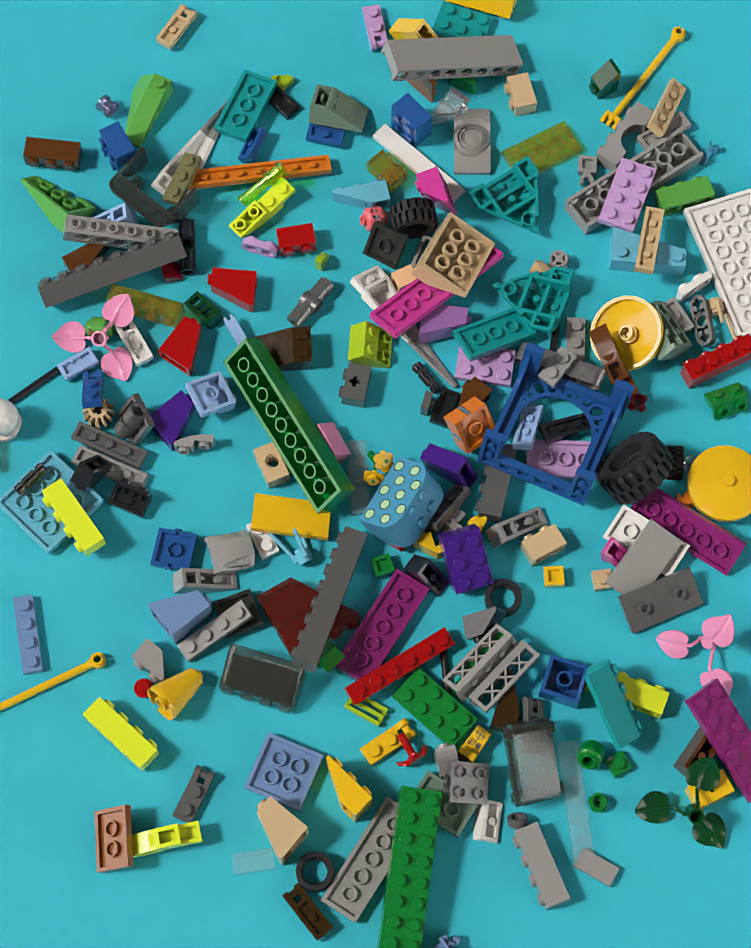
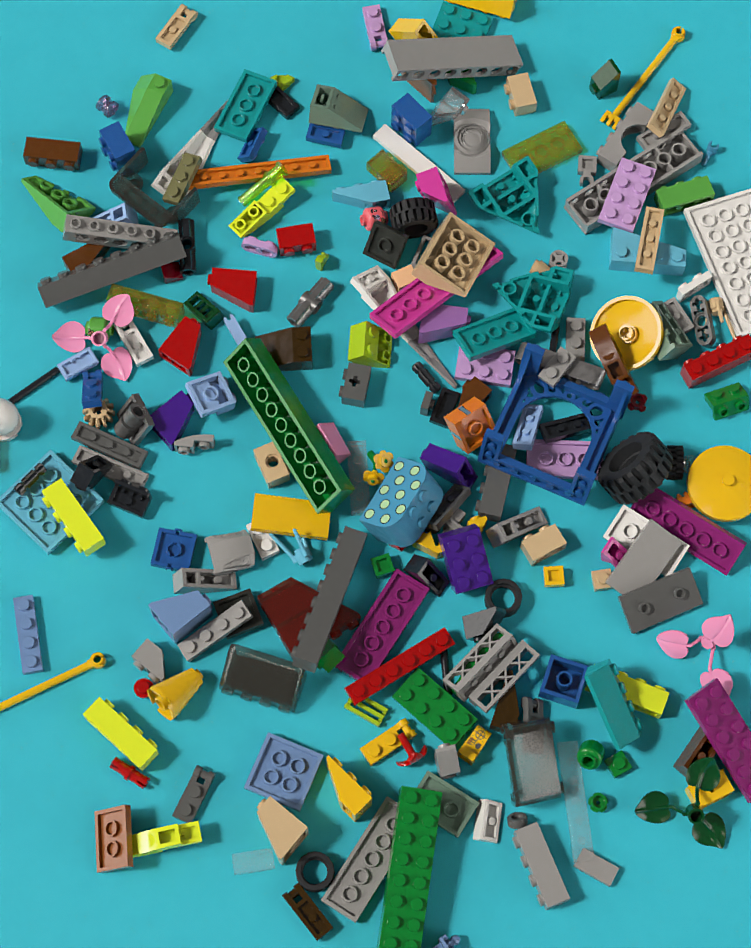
flat silver plate [443,761,489,805] -> none
none -> red pin [110,757,150,789]

